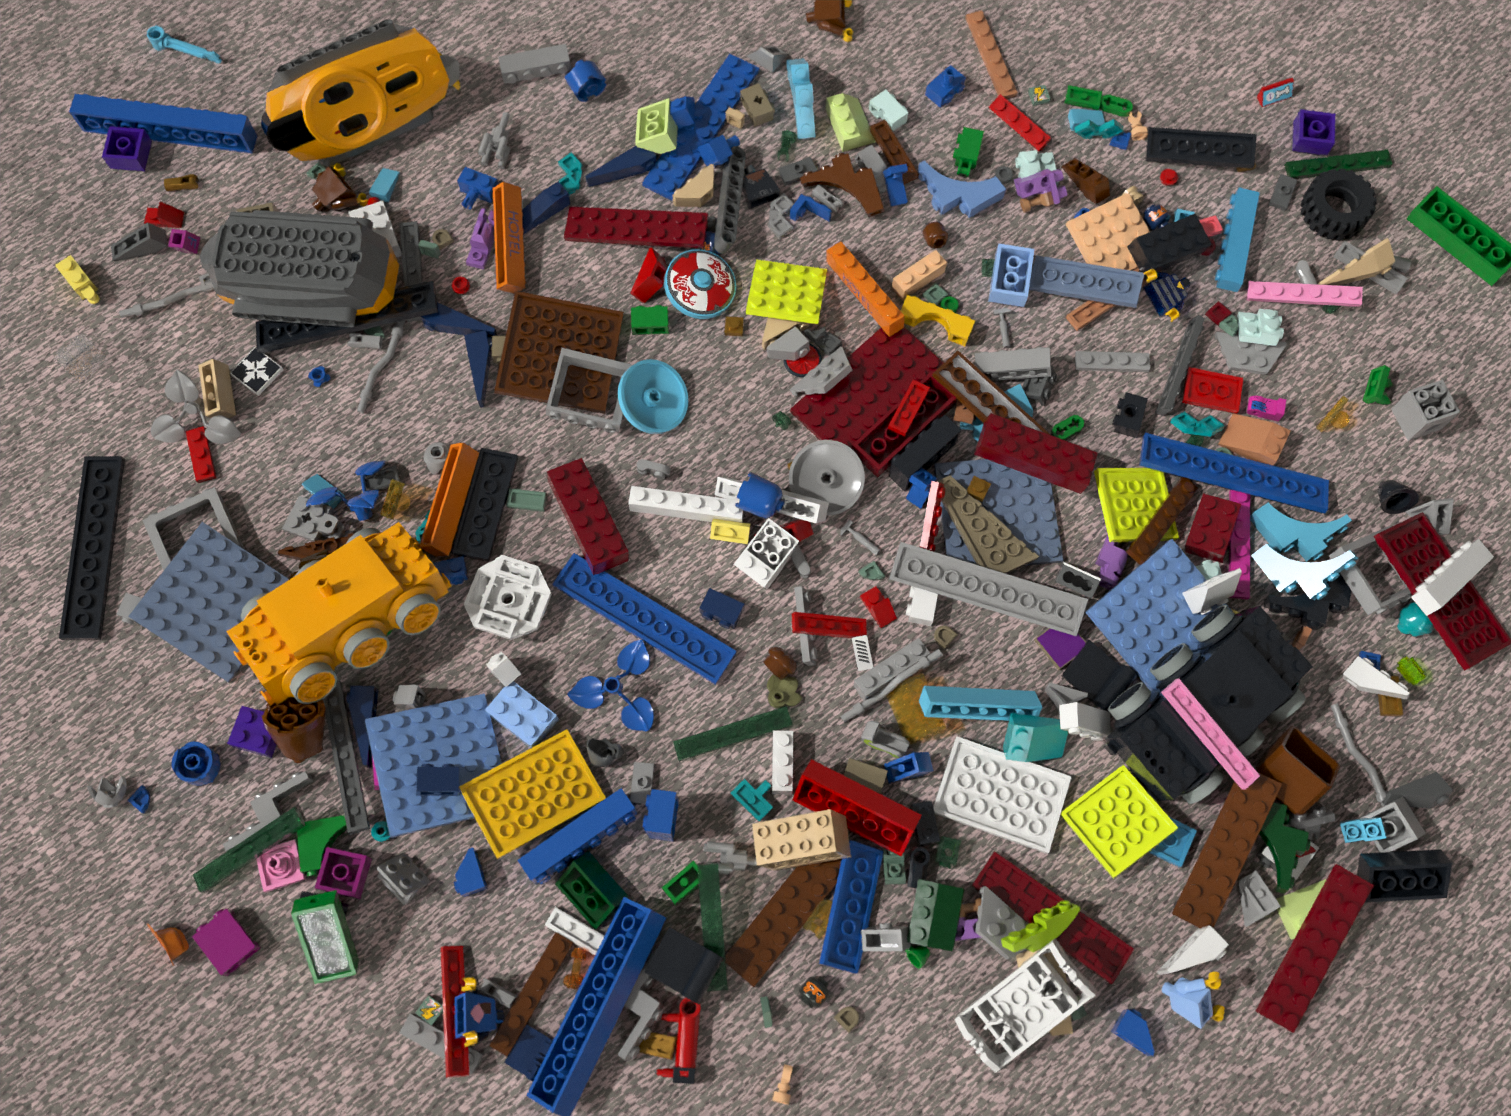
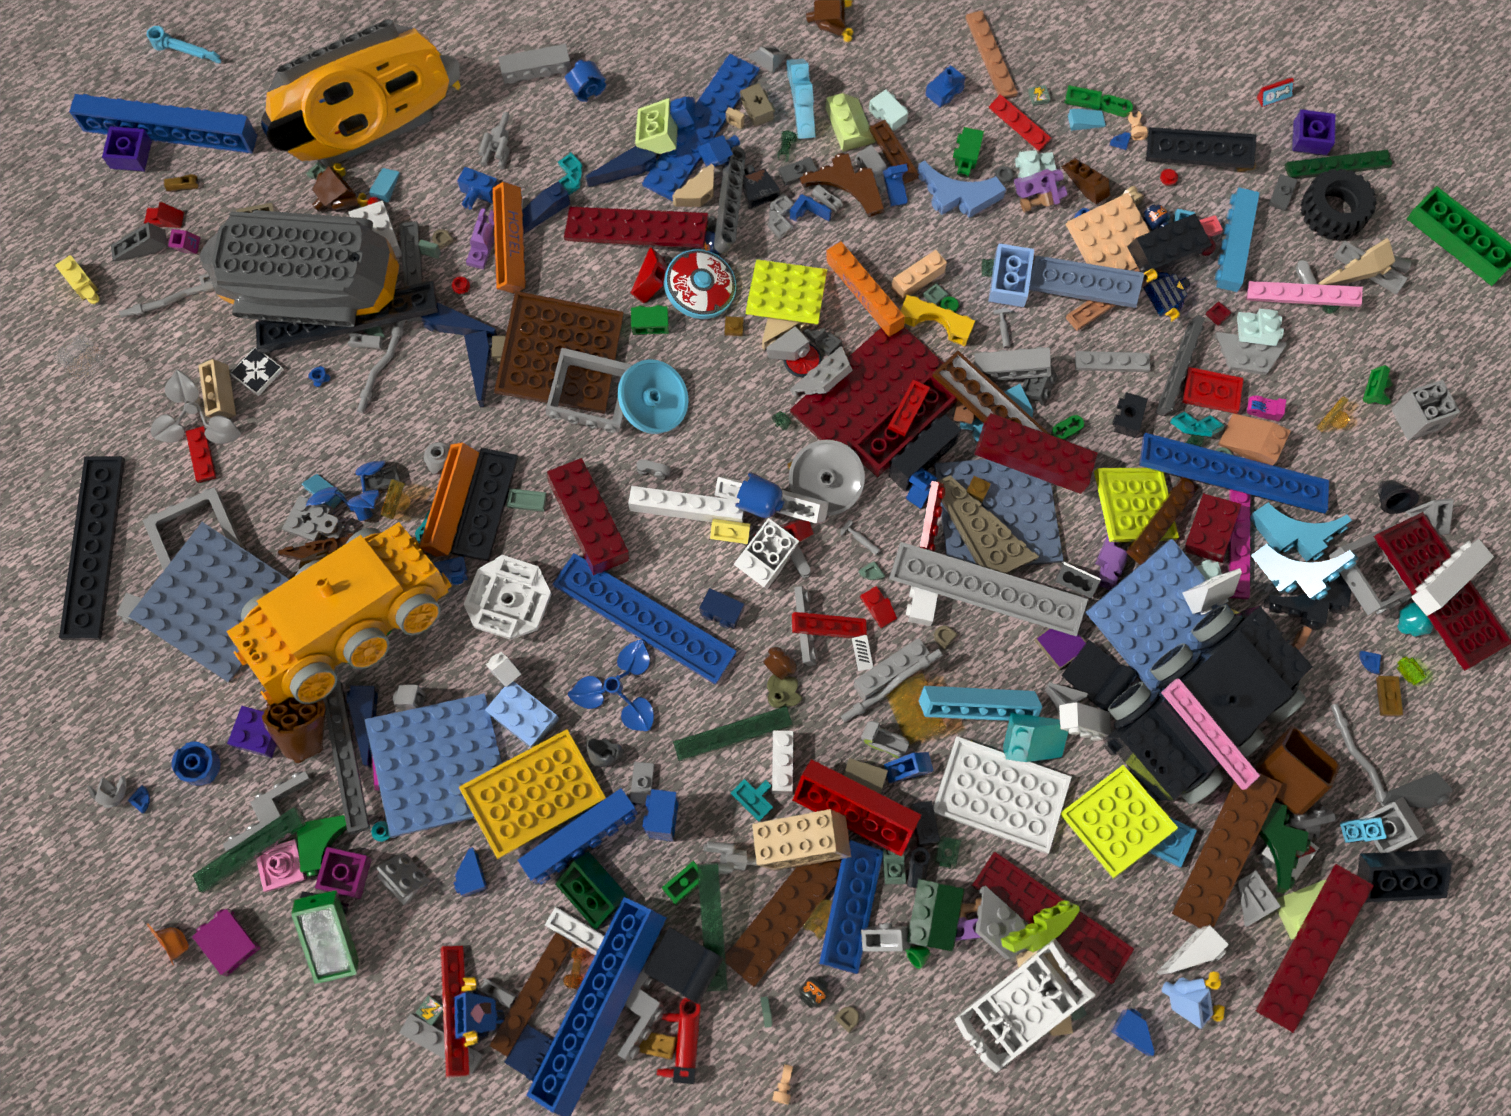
dark blue brick [416,764,459,796] -> none
reddish brown head [922,221,949,249] -> none
teal tile [1074,119,1124,139] -> none
sand green tile [1219,315,1238,337] -> none
white slope [1343,656,1410,699] -> none

